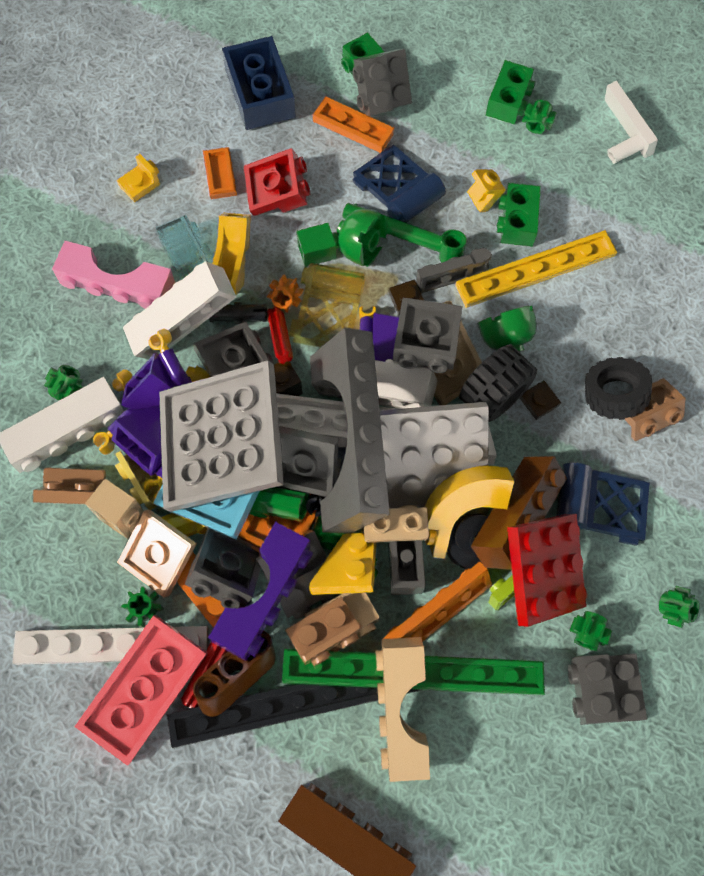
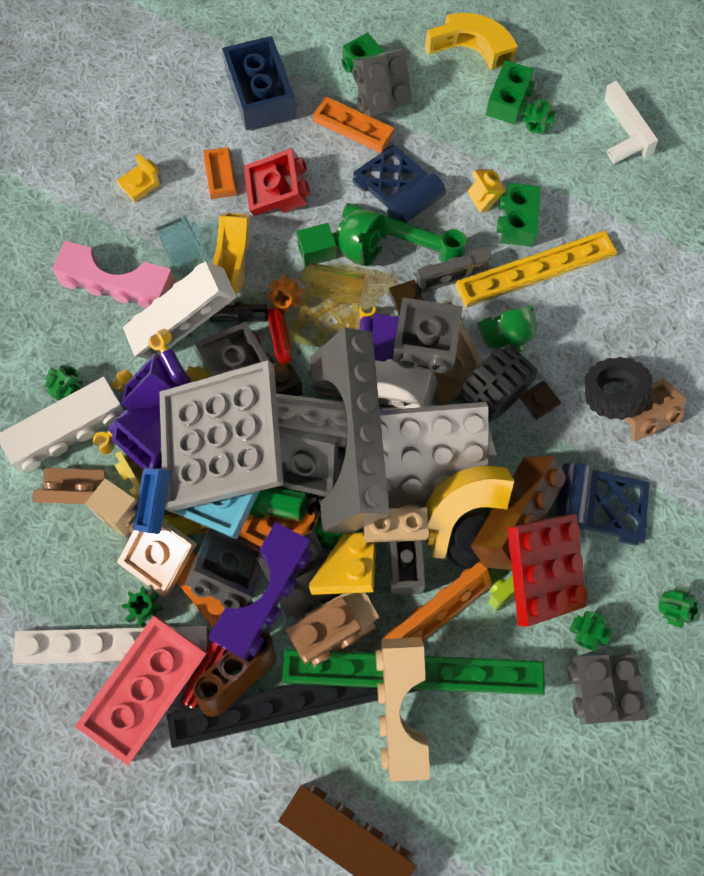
none -> blue tile [133,468,171,535]
none -> yellow arch [425,13,518,71]

